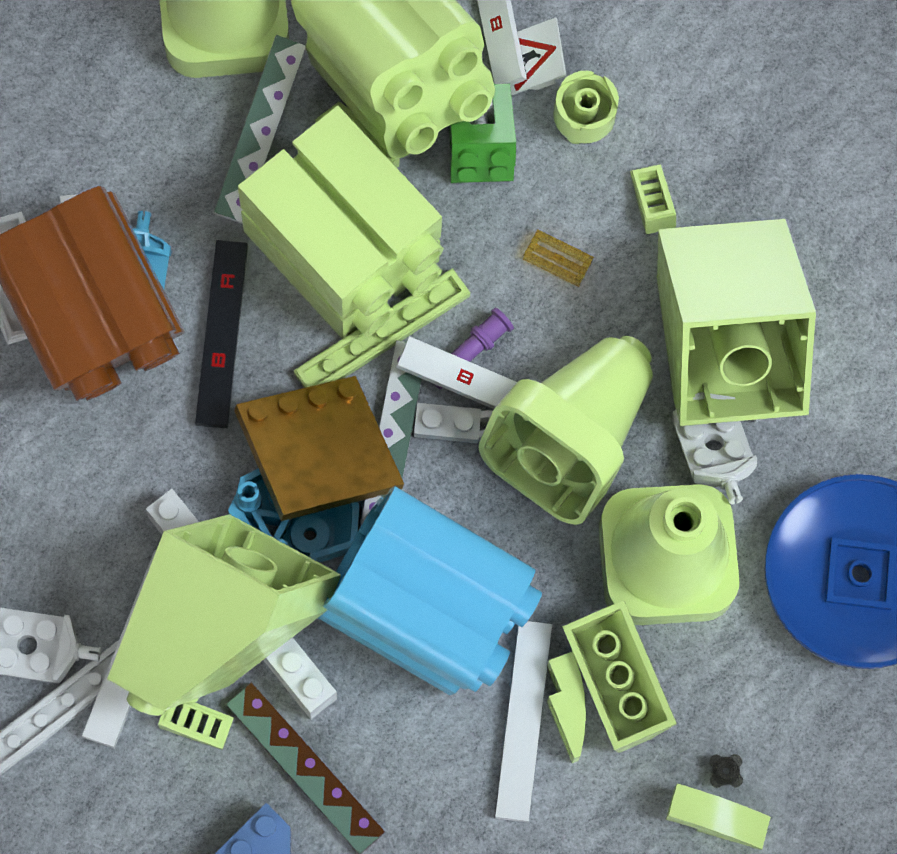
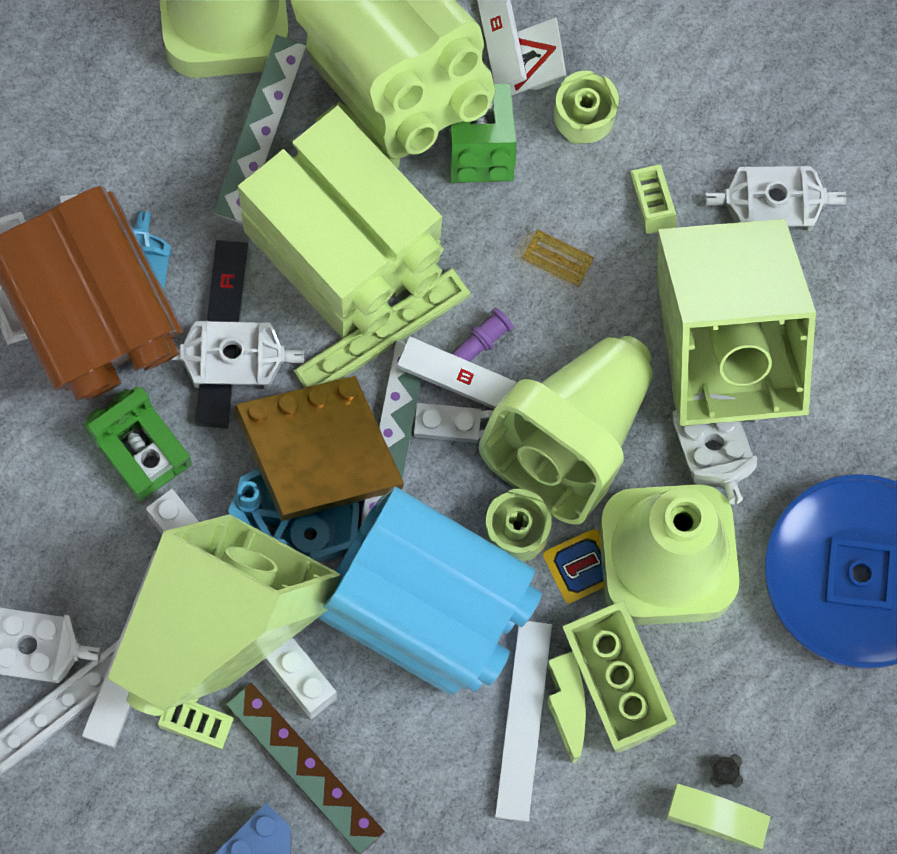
none -> bright green brick [83,386,192,503]
none -> white plate [171,321,304,389]
none -> yellowish green brick [484,489,552,561]
none -> sticker [543,529,604,604]
none -> white plate [705,166,846,231]

